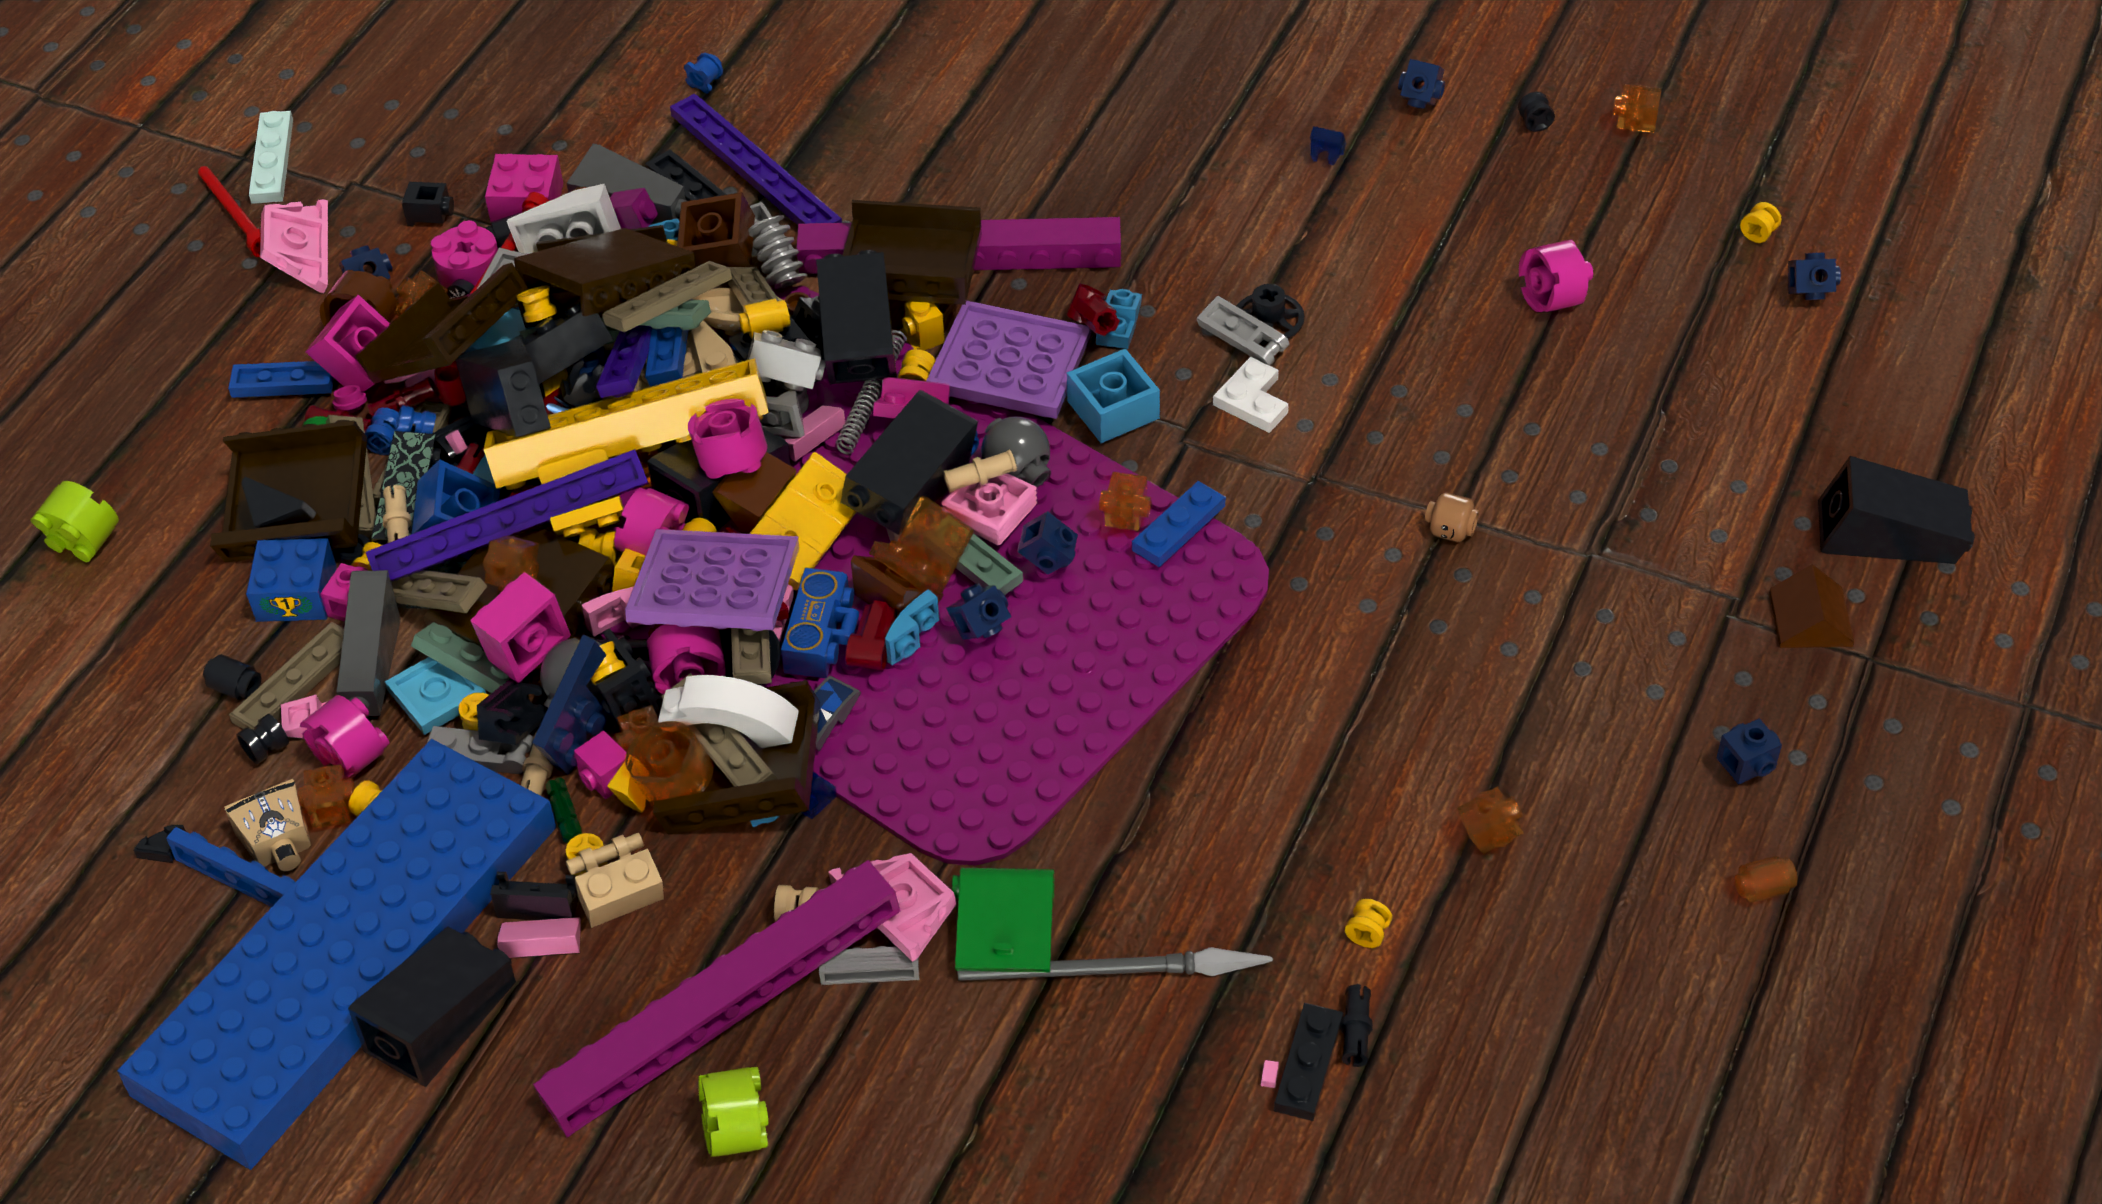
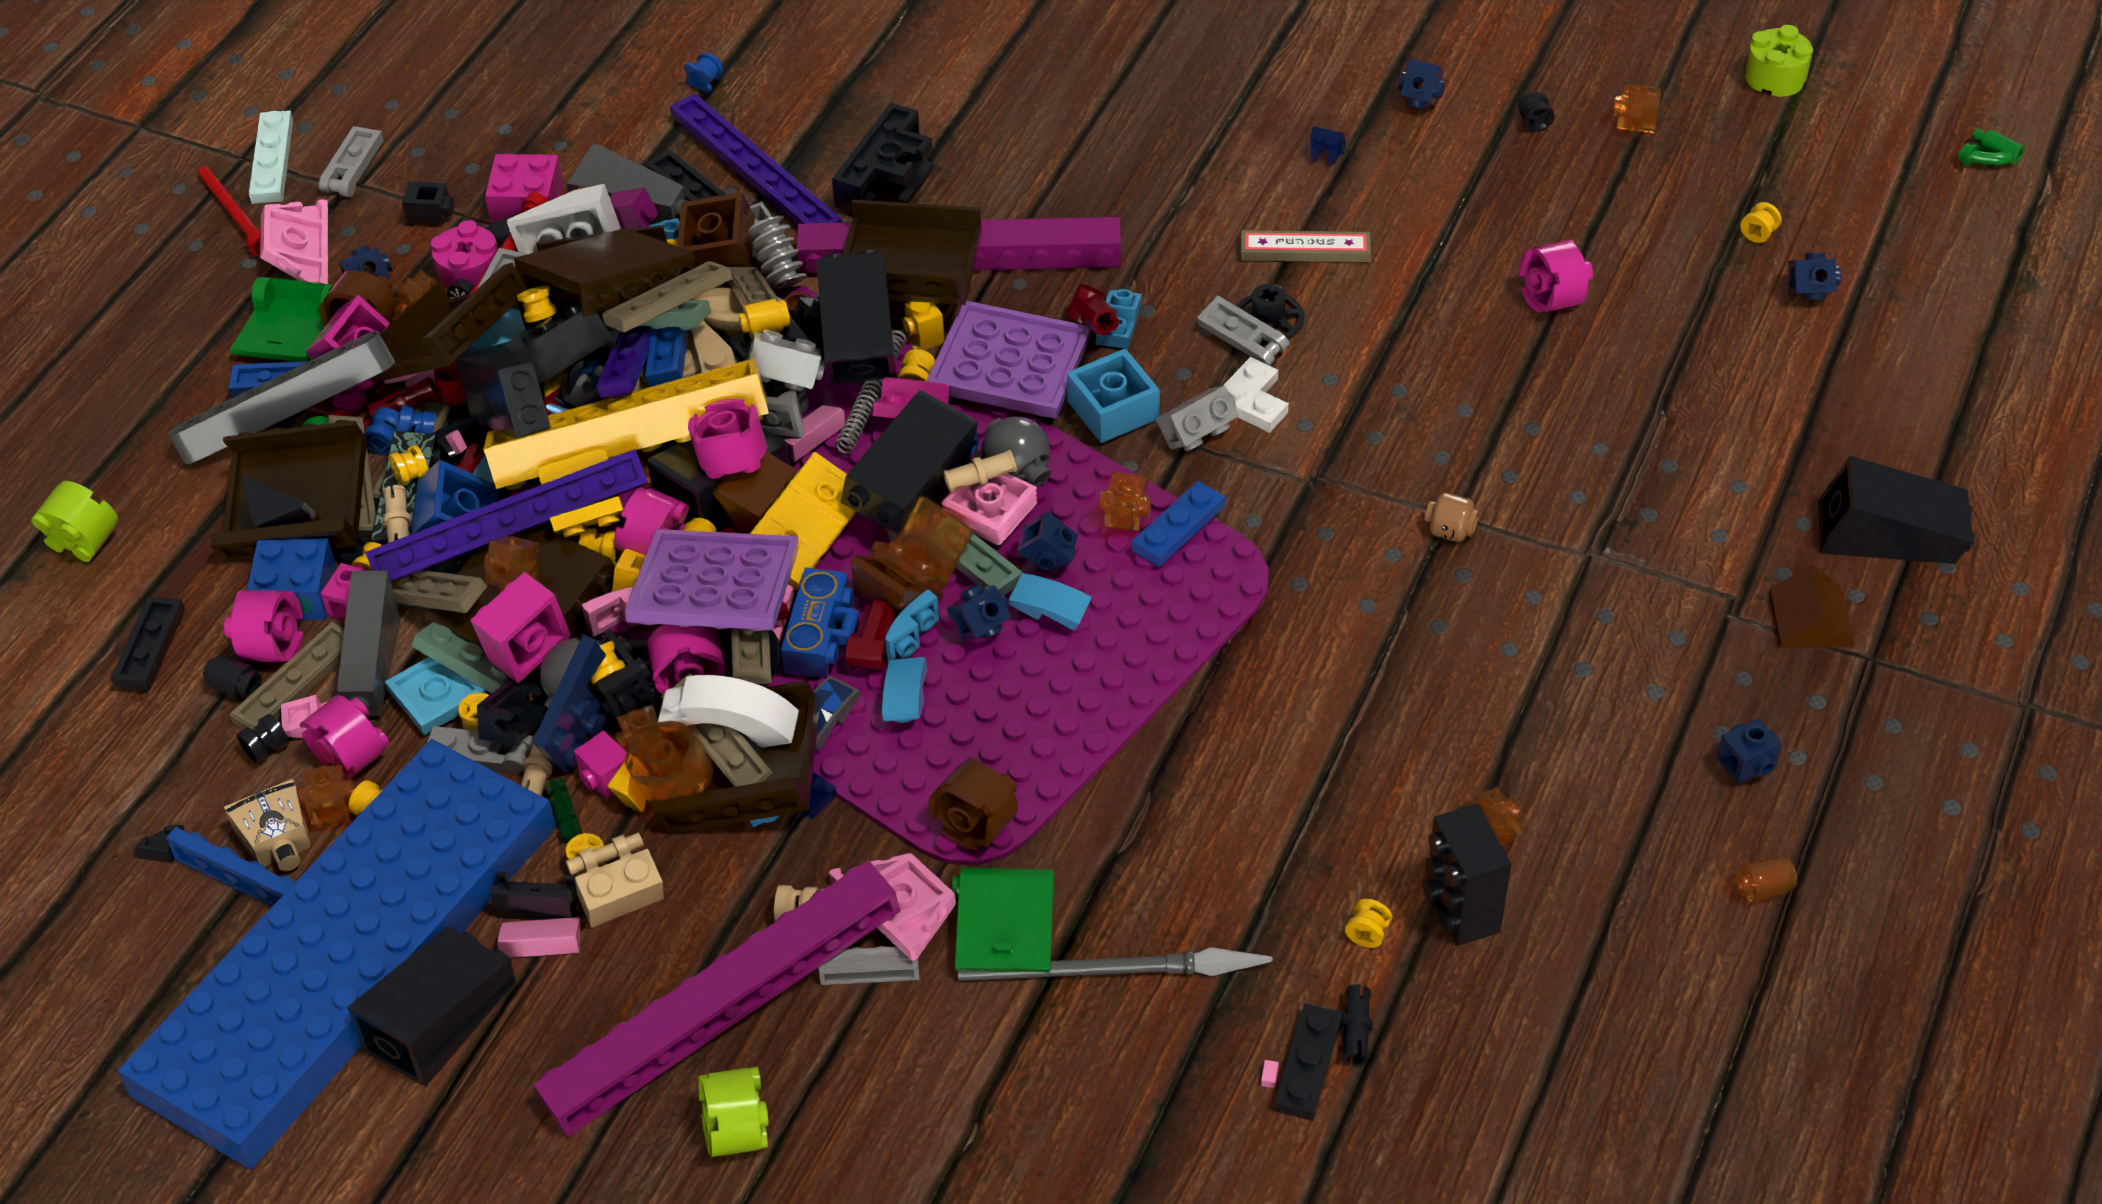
none -> black plate [110,596,185,691]
none -> dark grey beam [167,331,395,464]
none -> dark pink brick [224,590,303,662]
none -> green door [230,277,334,362]
none -> light grey plate [319,126,384,197]
none -> yellow wheel [389,445,428,486]
none -> black piece [832,102,934,213]
none -> dark azure slope [882,657,928,723]
none -> reddish brown brick [928,757,1018,850]
none -> dark azure slope [1008,573,1092,631]
none -> light grey brick [1156,386,1239,451]
none -> tile [1241,230,1371,262]
none -> black brick [1423,803,1512,946]
none -> lime brick [1745,25,1813,97]
none -> green plant [1958,128,2025,167]

